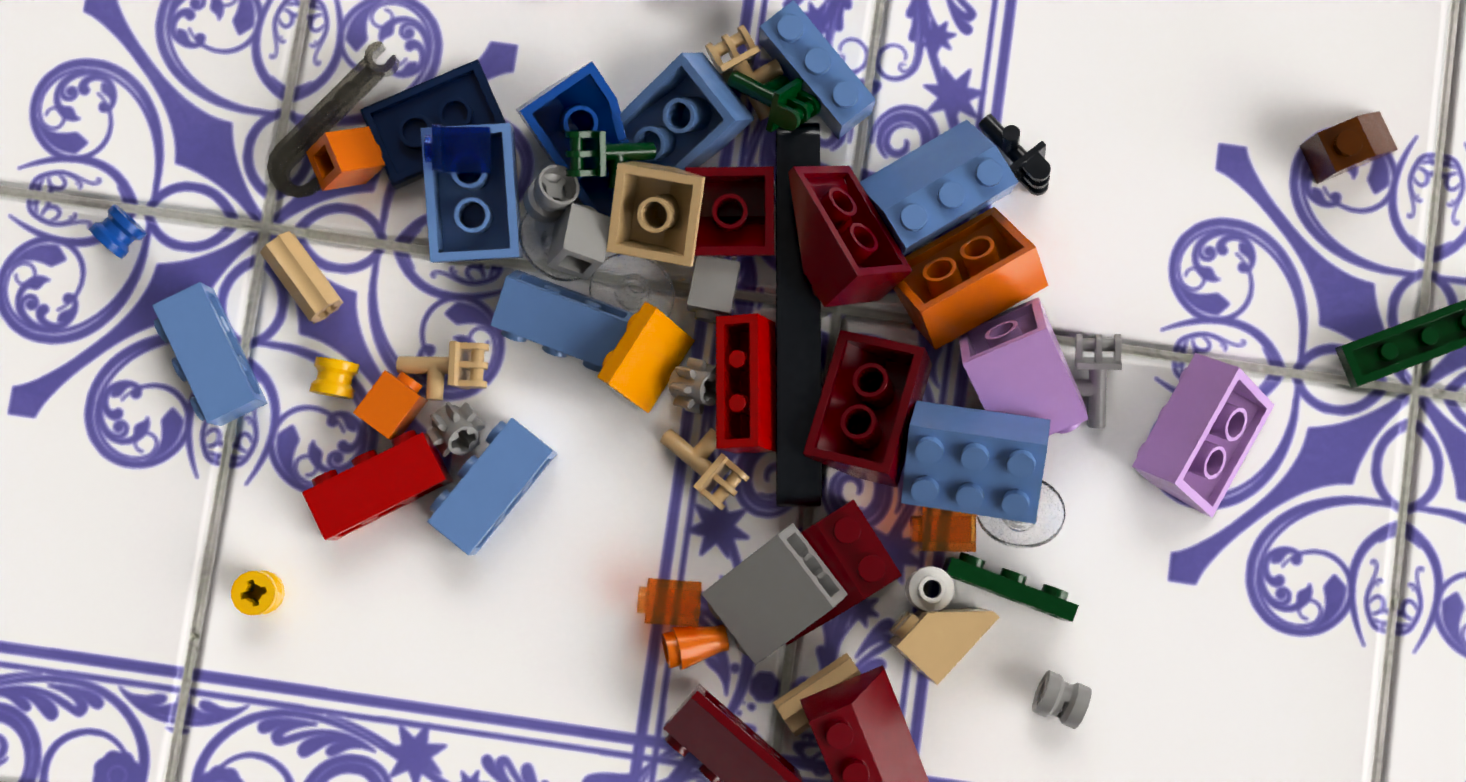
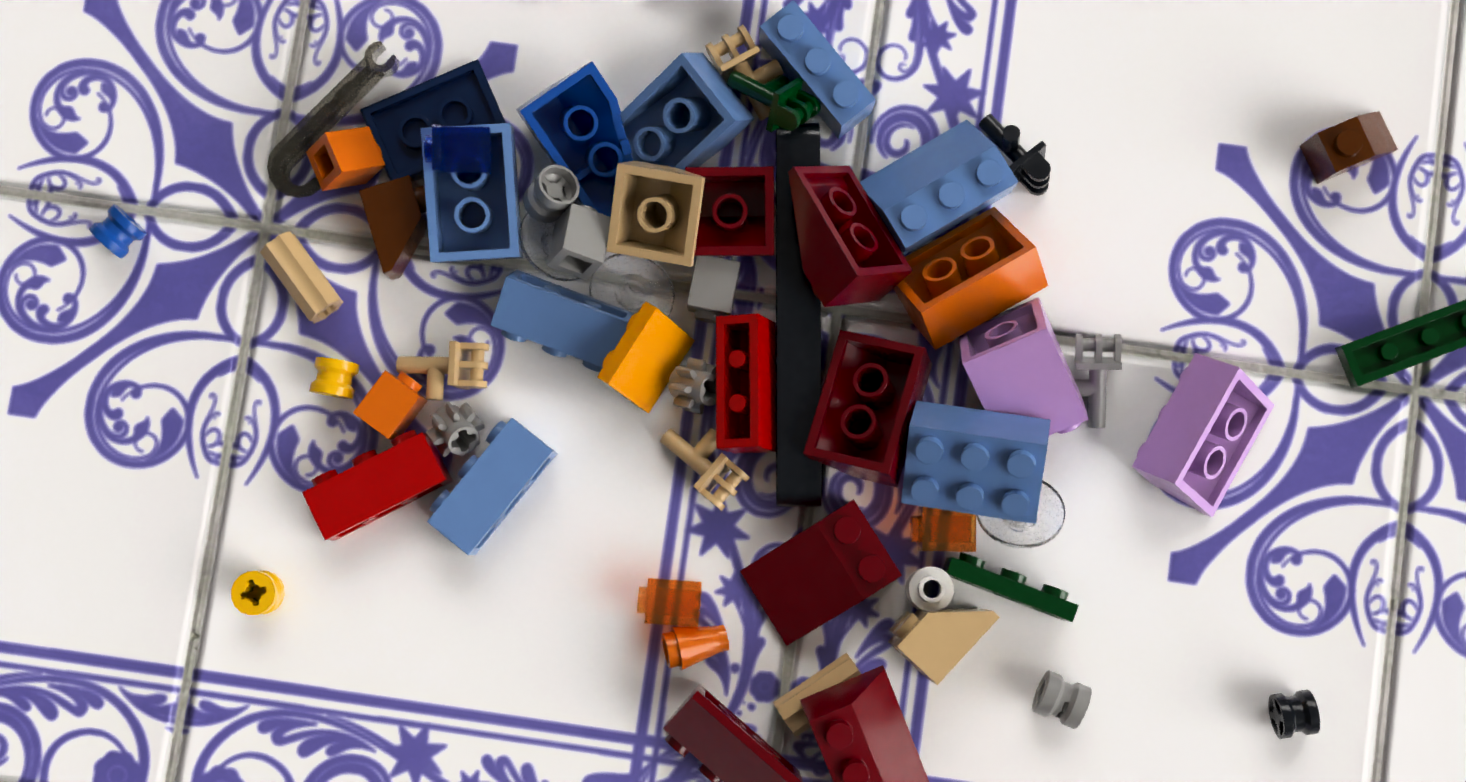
medium blue brick [152,282,268,426] -> none
dark green arm [565,130,656,188] -> none
light grey brick [701,523,848,666] -> none
none -> reddish brown slope [359,175,428,280]
none -> black wheel [1268,689,1320,739]

